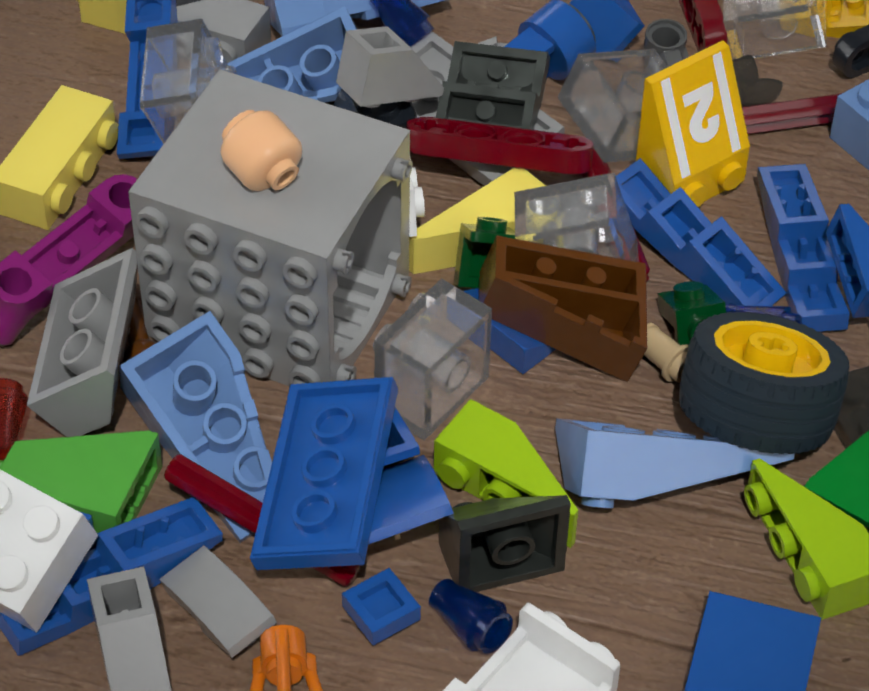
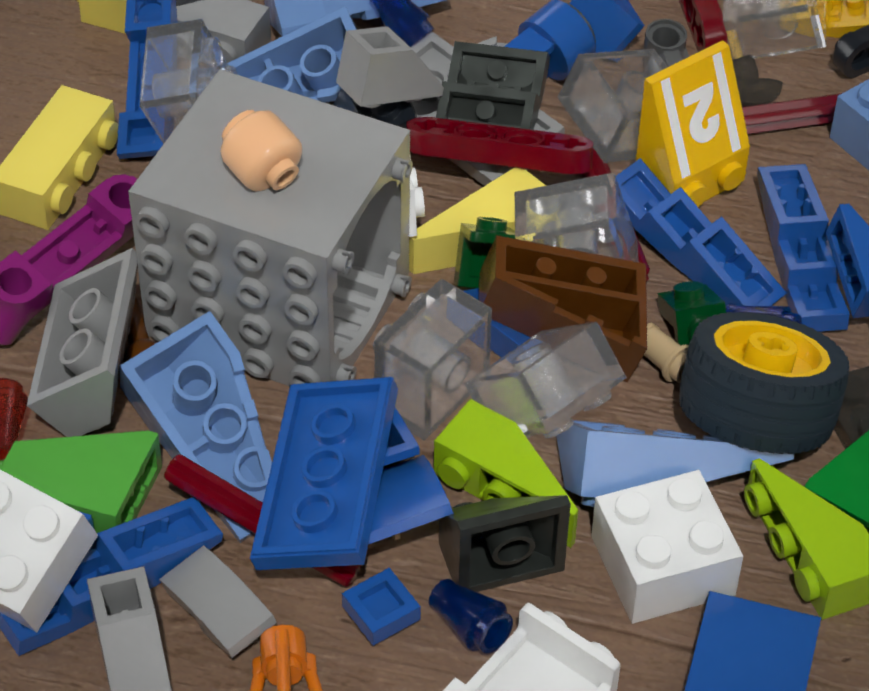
none -> clear brick [464,322,627,439]
none -> white brick [591,470,743,624]

